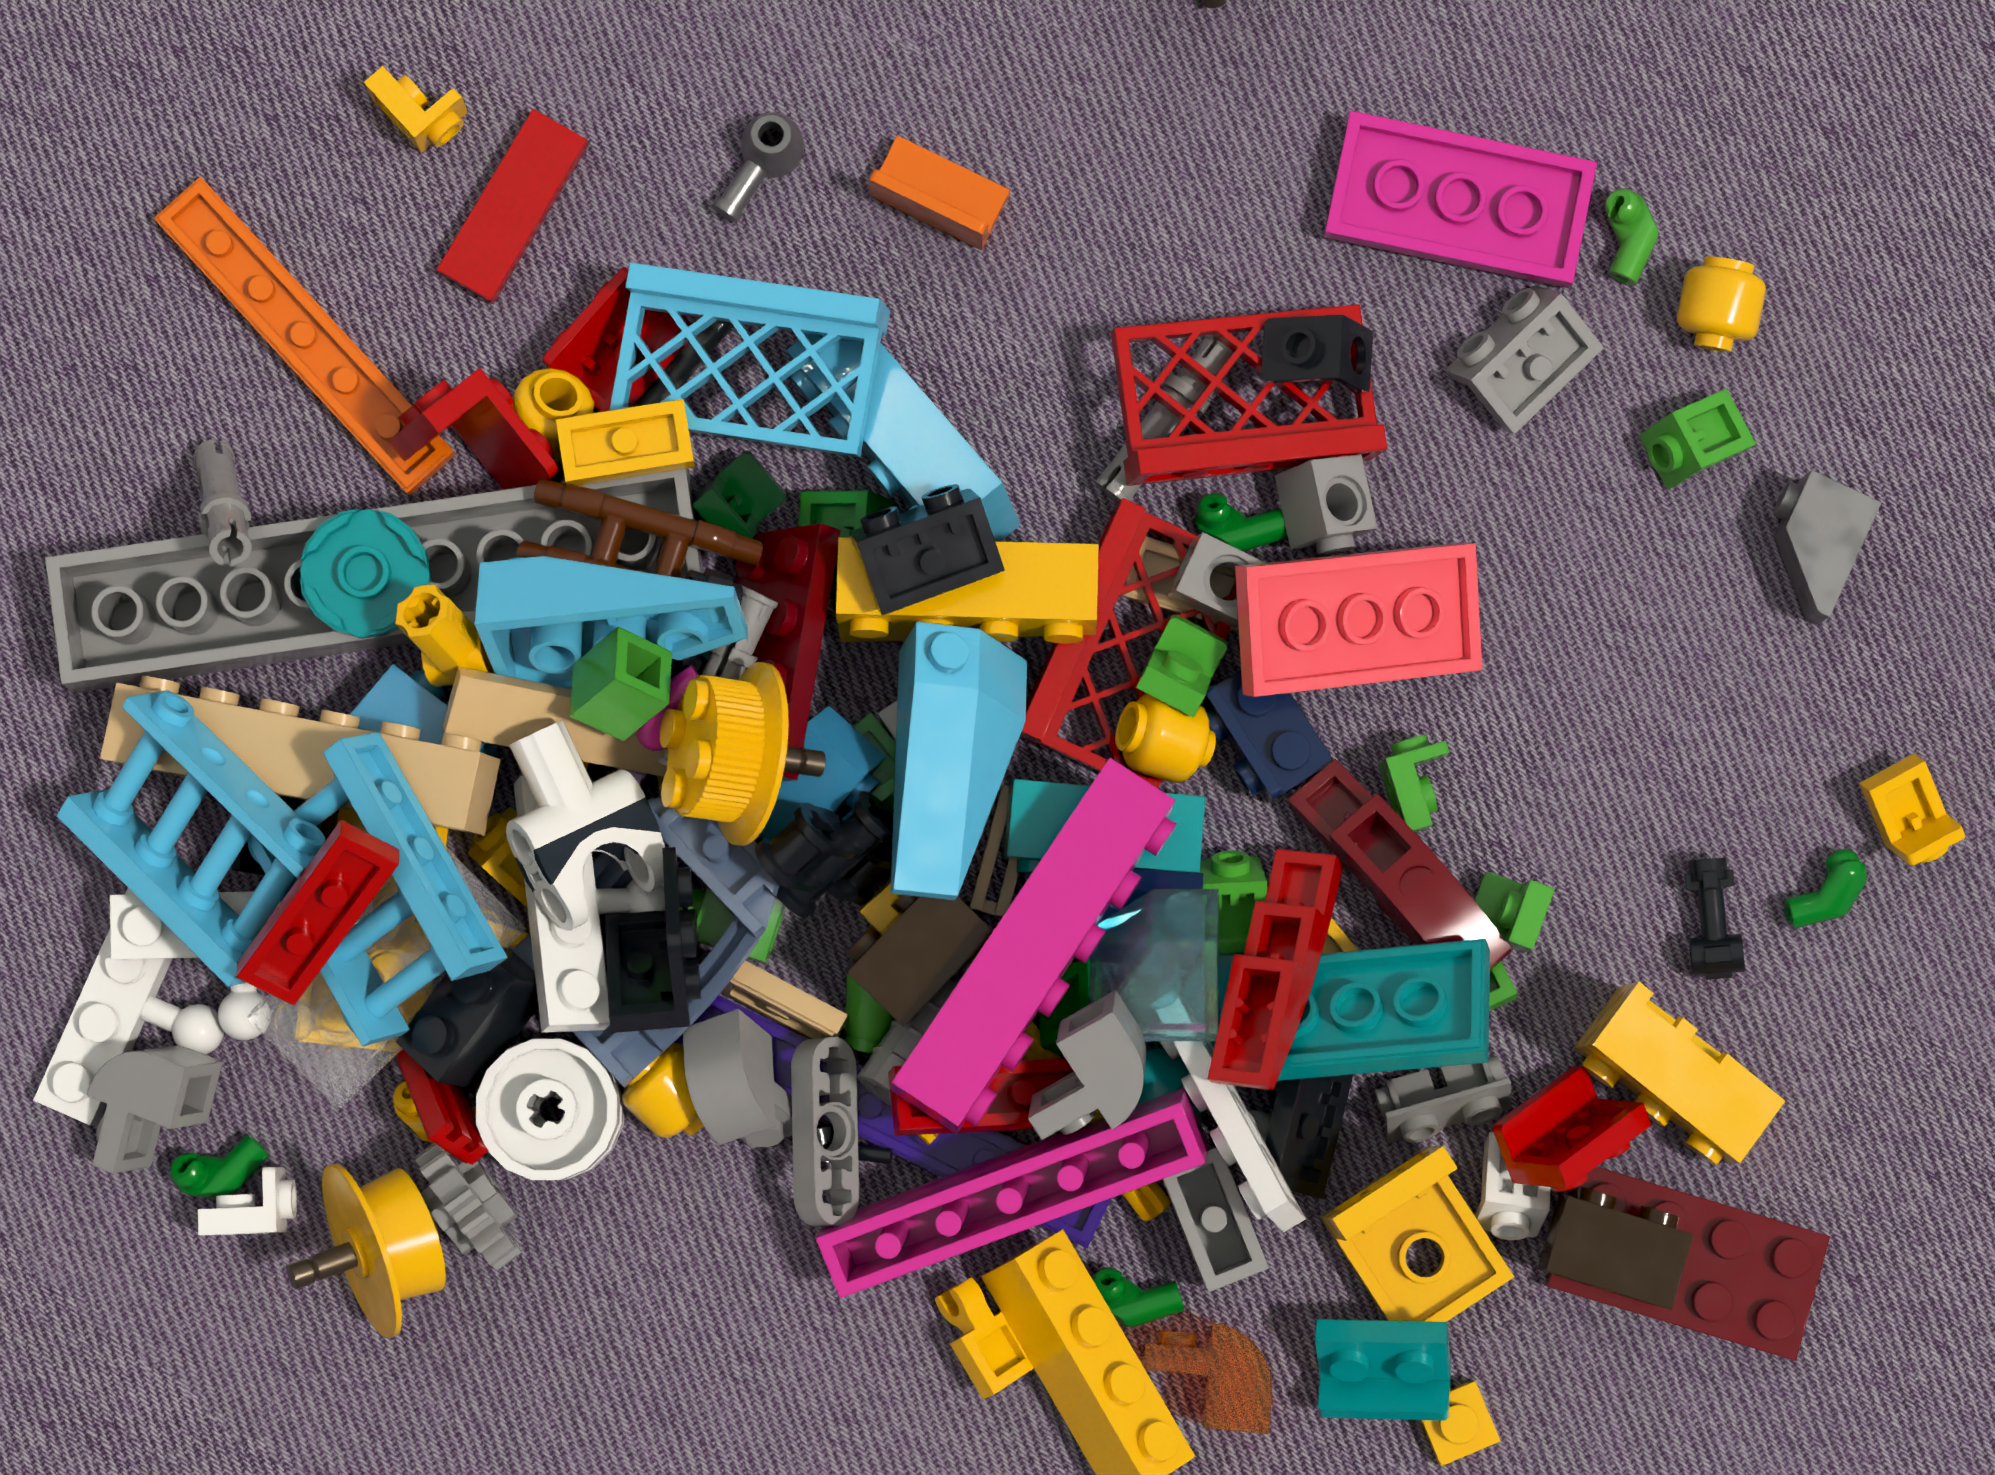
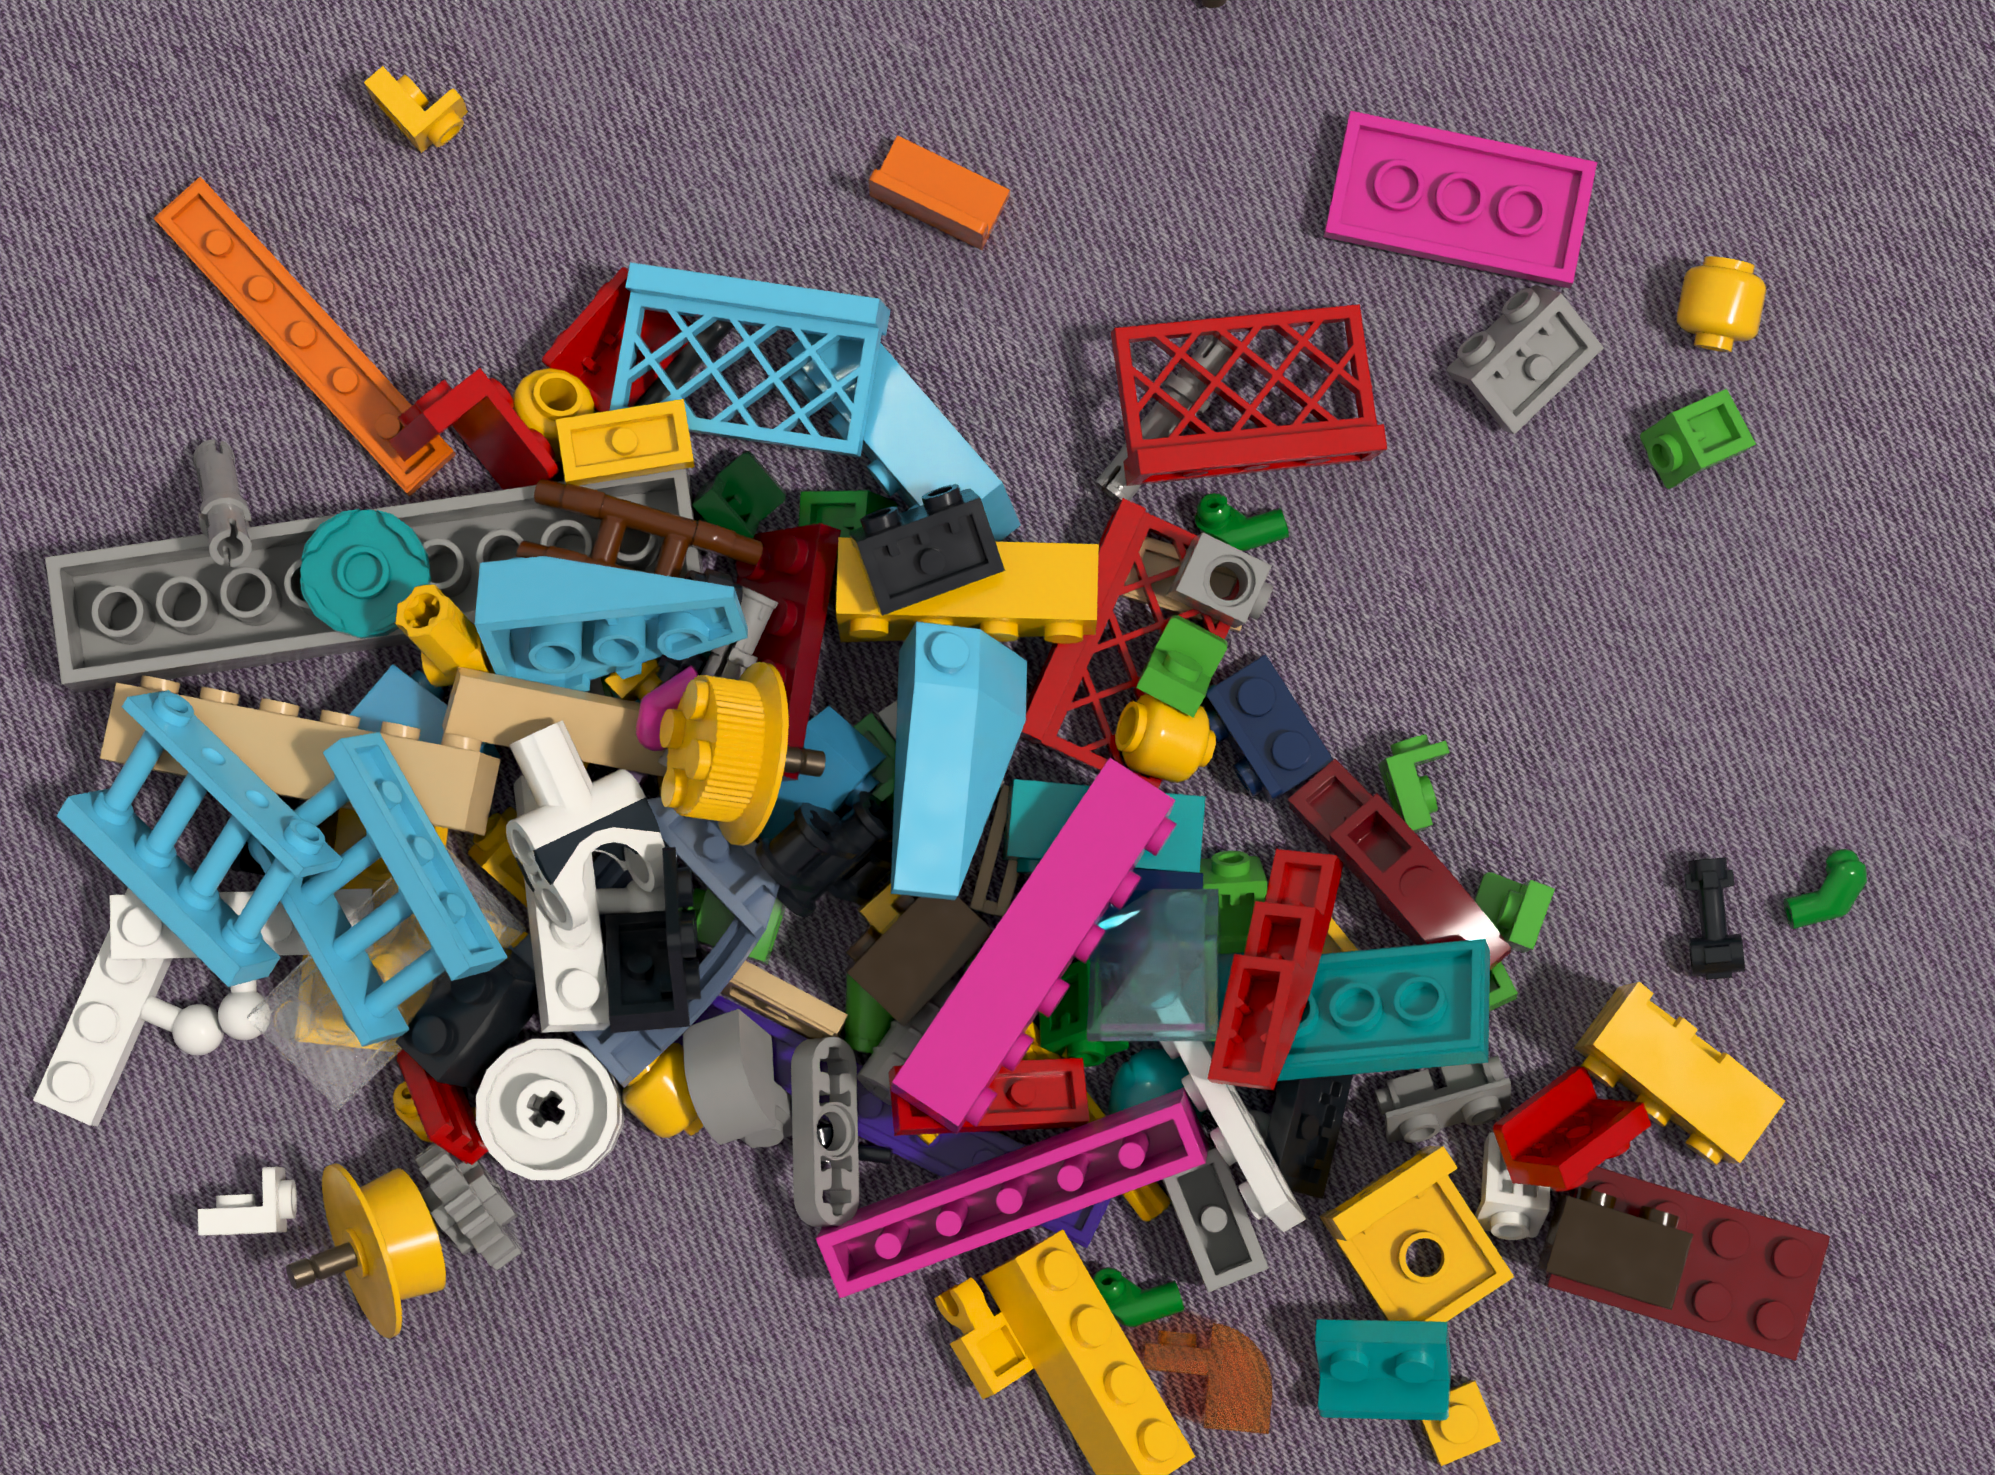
light grey brick [87,1046,223,1174] -> none
green arm [170,1133,271,1197] -> none
red plate [236,820,399,1006] -> none
red tile [437,109,589,305] -> none
bright green brick [569,627,672,741] -> none
flat silver bar [711,112,804,223] -> none
light grey brick [1028,990,1146,1140] -> none
coral plate [1235,542,1482,697] -> none
black bracket [1261,315,1373,393] -> none
light grey brick [1274,454,1378,556] -> none
bright green arm [1604,188,1659,286] -> none
flat silver slope [1773,470,1882,625] -> none
yellow bracket [1859,753,1965,866] -> none

